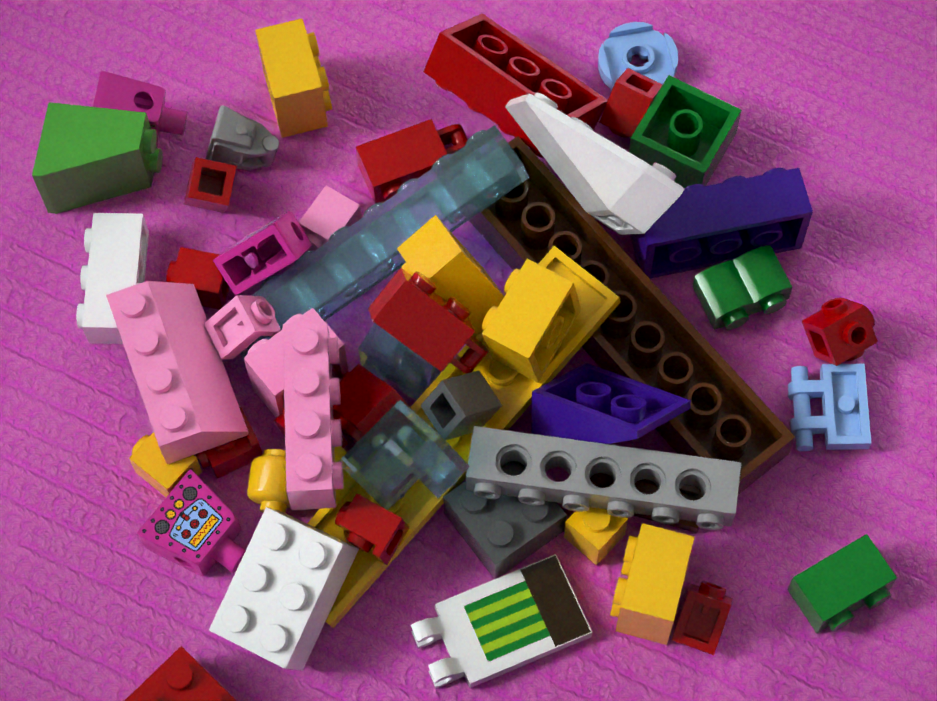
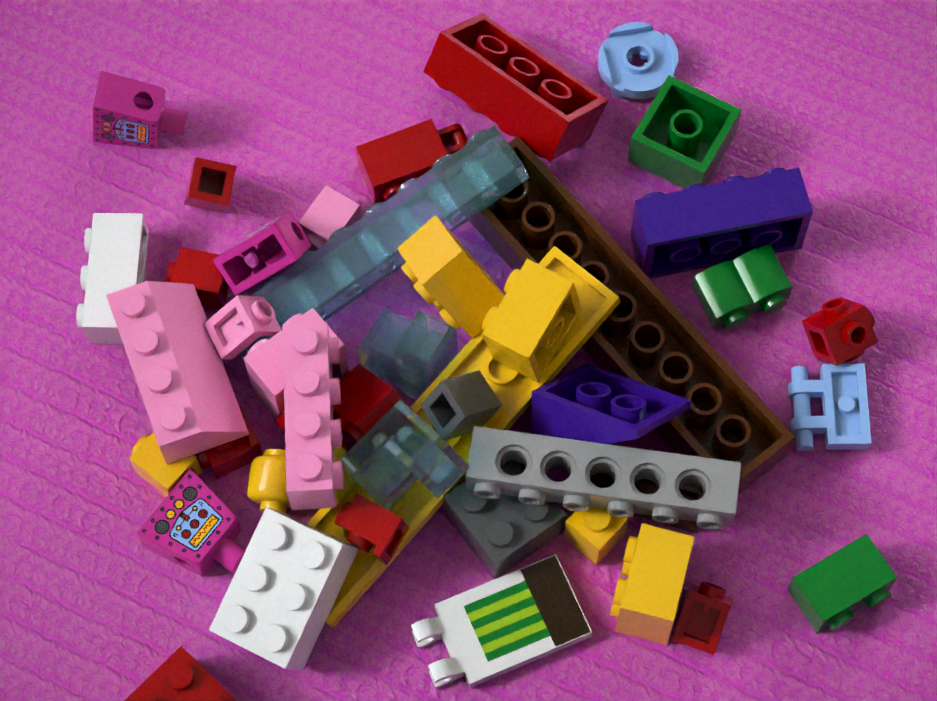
bright green slope [32,102,163,214] -> none
light grey piece [205,105,279,170] -> none
yellow brick [255,18,333,138] -> none
red brick [368,267,489,374] -> none
white wedge [505,93,685,235] -> none
red brick [599,68,663,138] -> none

